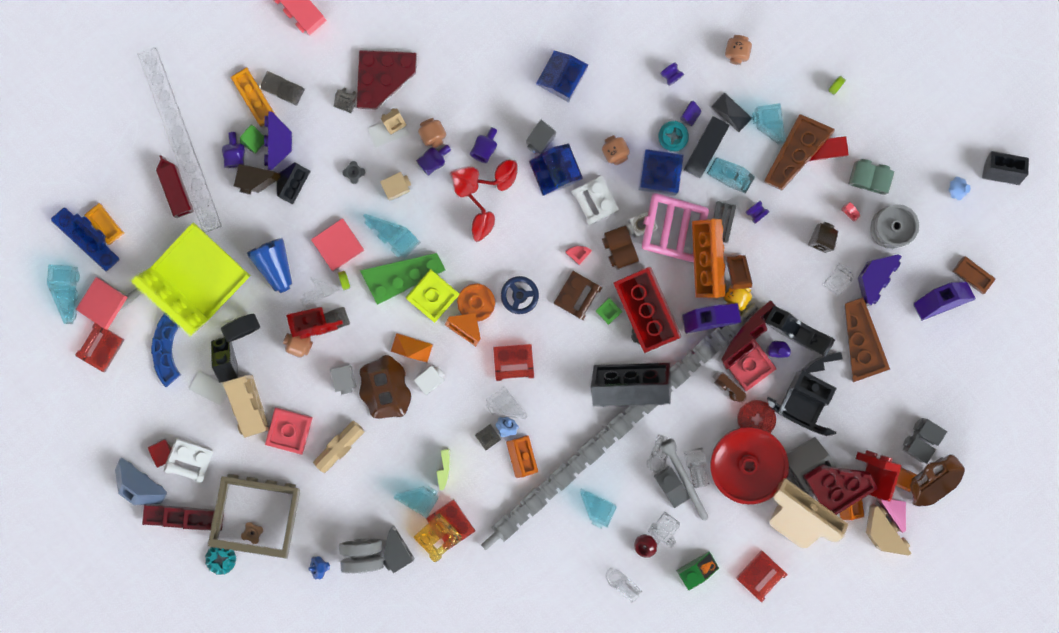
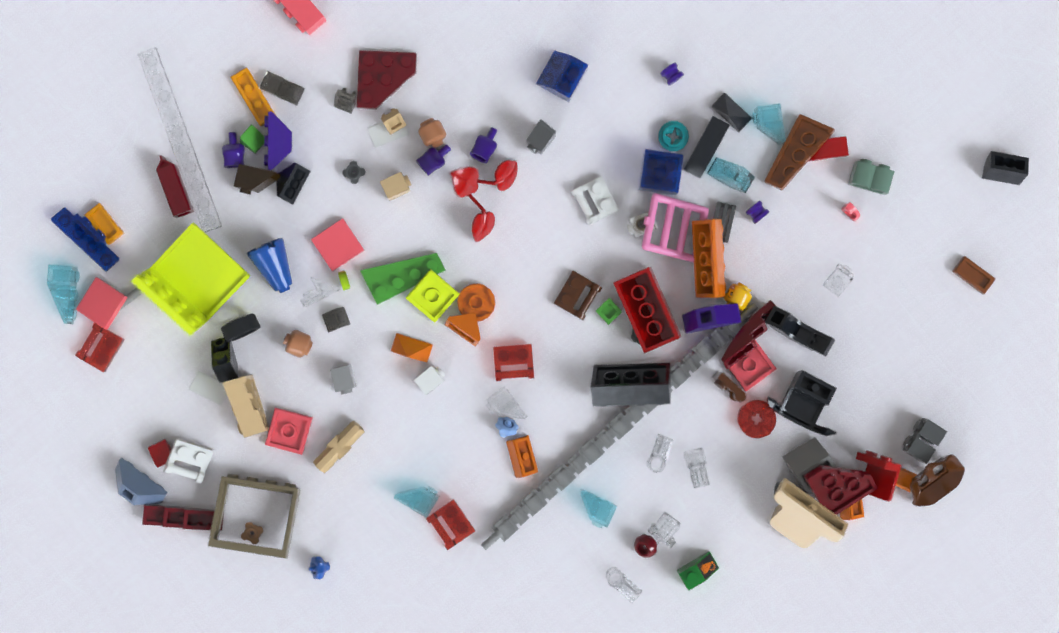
blue tile [151,313,181,387] -> none
teal gear [205,547,236,575] -> none
red bracket [286,307,343,339] -> none
light grey wheel [339,539,384,573] -> none
reddish brown piece [359,355,411,419] -> none
clear light blue slope [363,214,421,258] -> none
dark grey slope [383,526,415,574] -> none
clear yellow plate [413,513,462,562] -> none
yellowish green slope [436,448,450,490] -> none
clear smoke tile [475,424,502,450] -> none
dark blue piece [501,276,539,314] -> none
clear blue slope [529,143,583,196] -> none
coral tile [565,246,592,265] -> none
nougat head [602,135,630,165] -> none
reddish brown brick [602,225,639,270] -> none
dark grey slope [654,466,690,508] -> none
light grey piece [659,438,708,521] -> none
dark purple slope [680,101,701,126] -> none
red dish [710,427,789,505] -> none
nougat head [725,35,752,65] -> none
dark orange tile [726,255,752,290] -> none
clear red plate [736,550,788,602] -> none
dark purple piece [766,341,791,358] -> none
black slope [801,352,843,373] -> none
dark brown slope [808,222,838,253] -> none
lime tile [828,76,846,95] -> none
dark orange wing [844,297,890,382] -> none
dark purple slope [858,254,902,306] -> none
tan slope [866,504,912,556] -> none
light grey wheel [870,204,919,249] -> none
bright pink slope [876,498,906,533] -> none
dark purple slope [913,282,976,321] -> none
light blue piece [948,176,971,201] -> none

